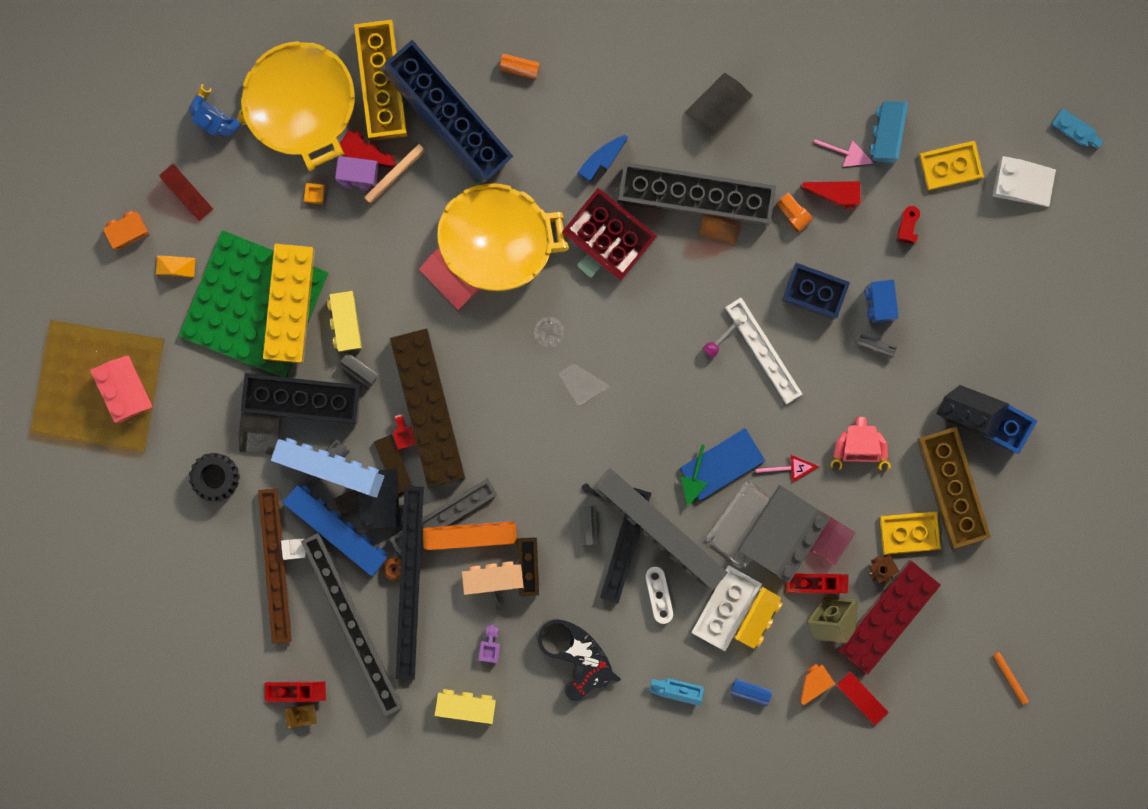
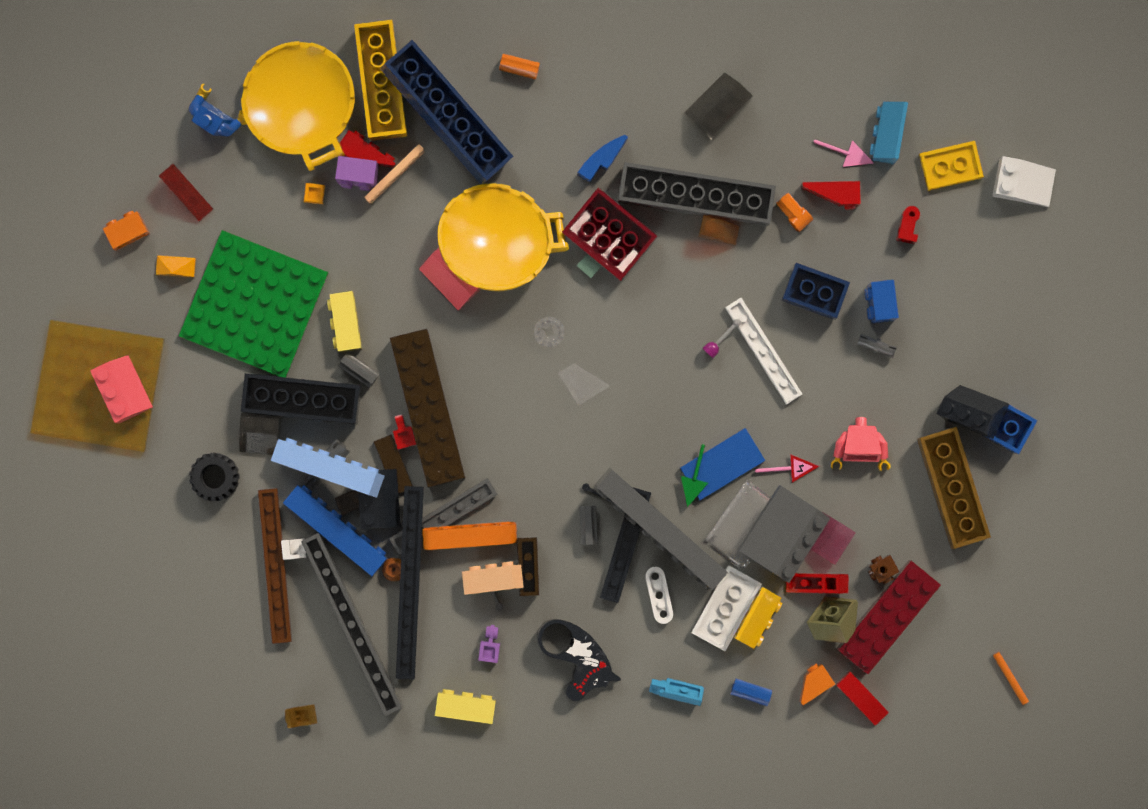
yellow brick [263,244,315,364] -> none
red slope [265,681,326,702] -> none
yellow tile [879,511,941,555] -> none
dark azure hinge [1051,108,1104,149] -> none

